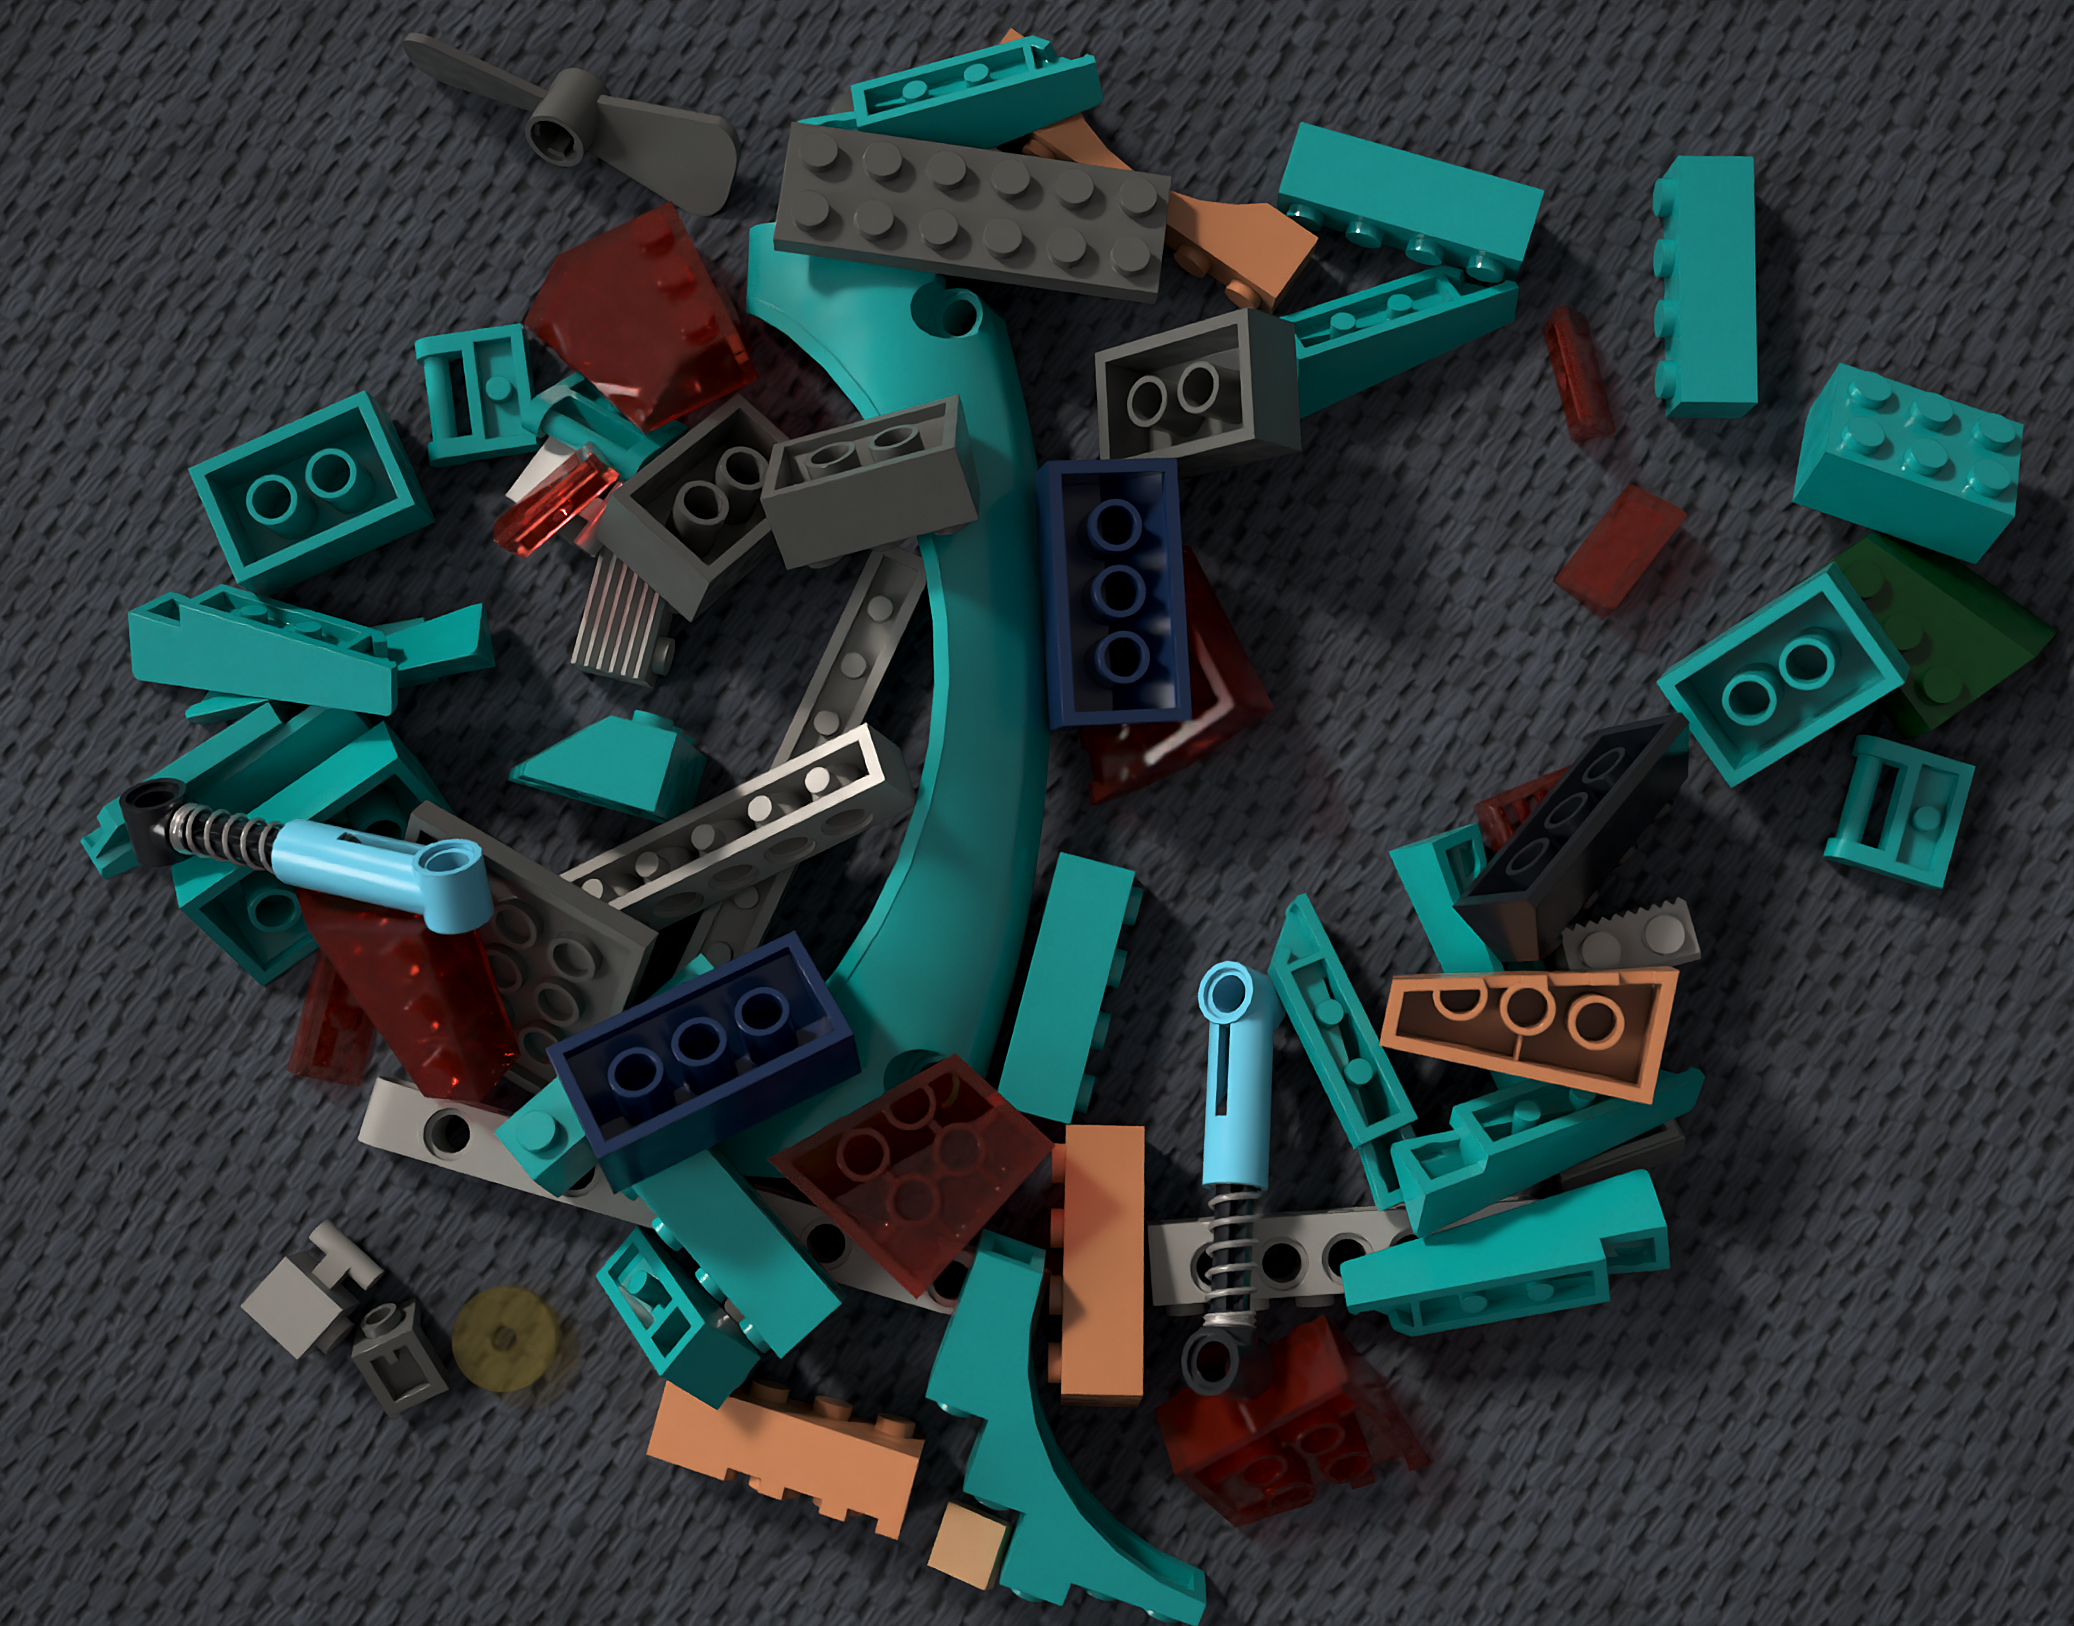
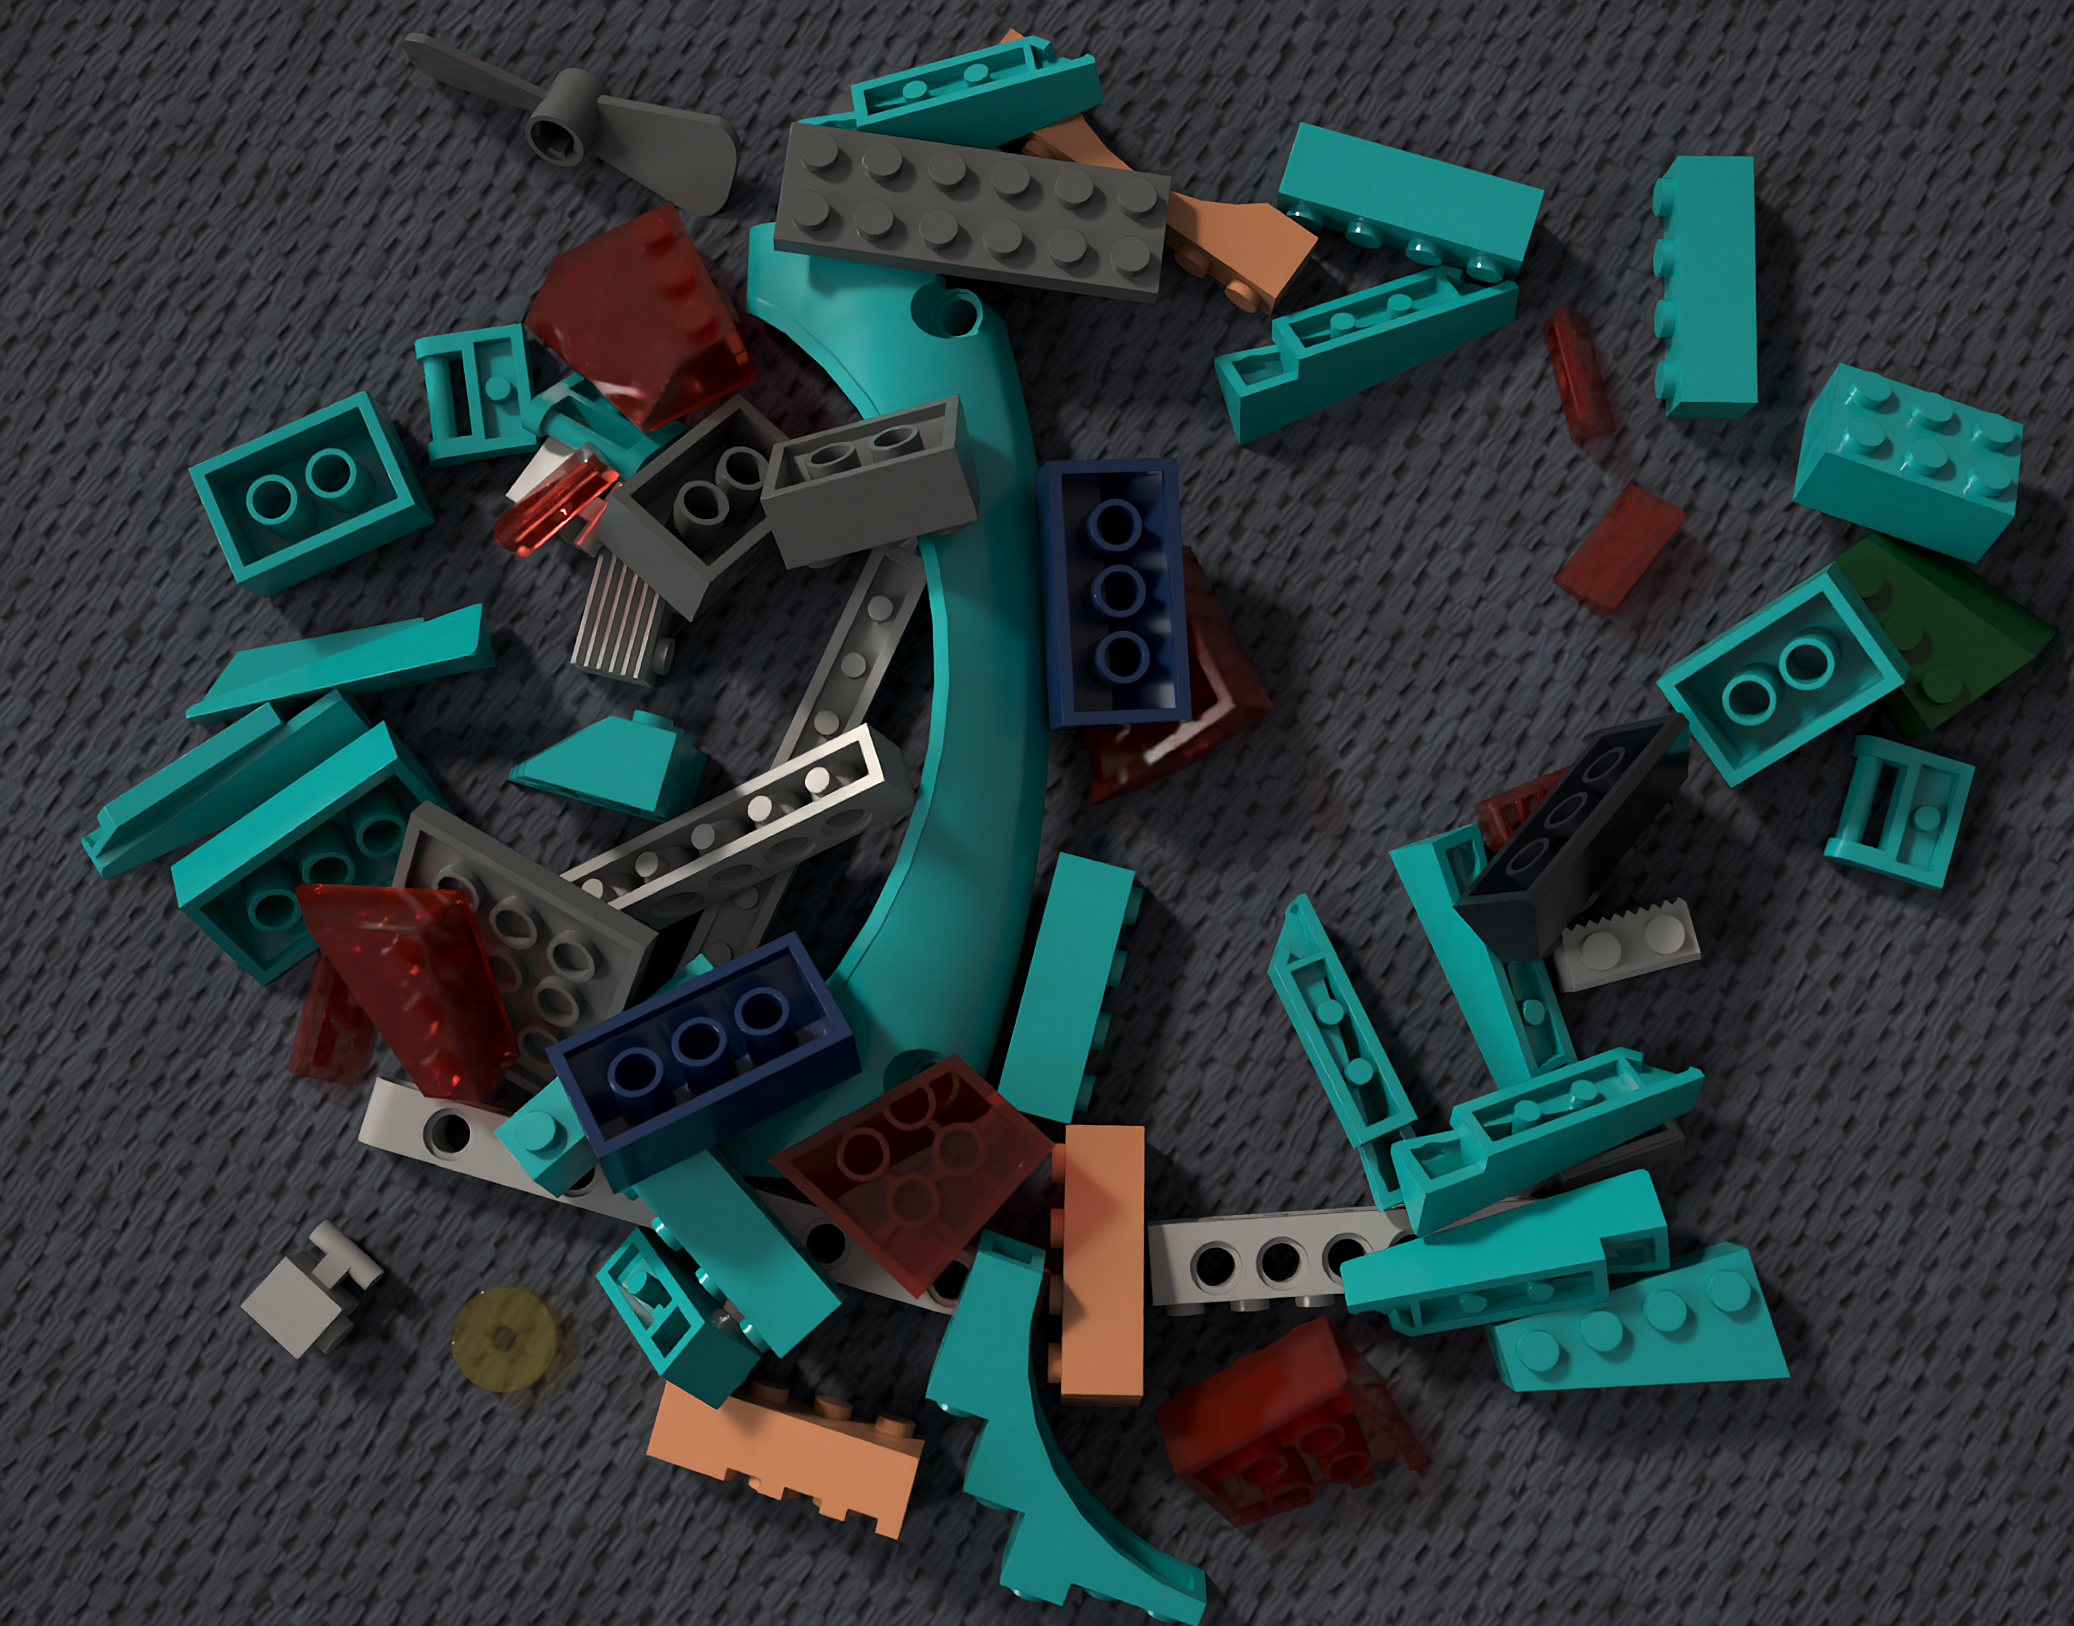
medium azure piece [118,778,494,934] -> none
teal wedge [128,584,398,716] -> none
dark grey bracket [351,1297,450,1417] -> none
light nougat tile [927,1500,1014,1591] -> none
dark grey brick [1095,307,1302,481] -> none
piece [1181,961,1286,1402] -> none
nougat wedge [1379,966,1680,1105] -> none
none -> teal wedge [1483,1242,1791,1392]

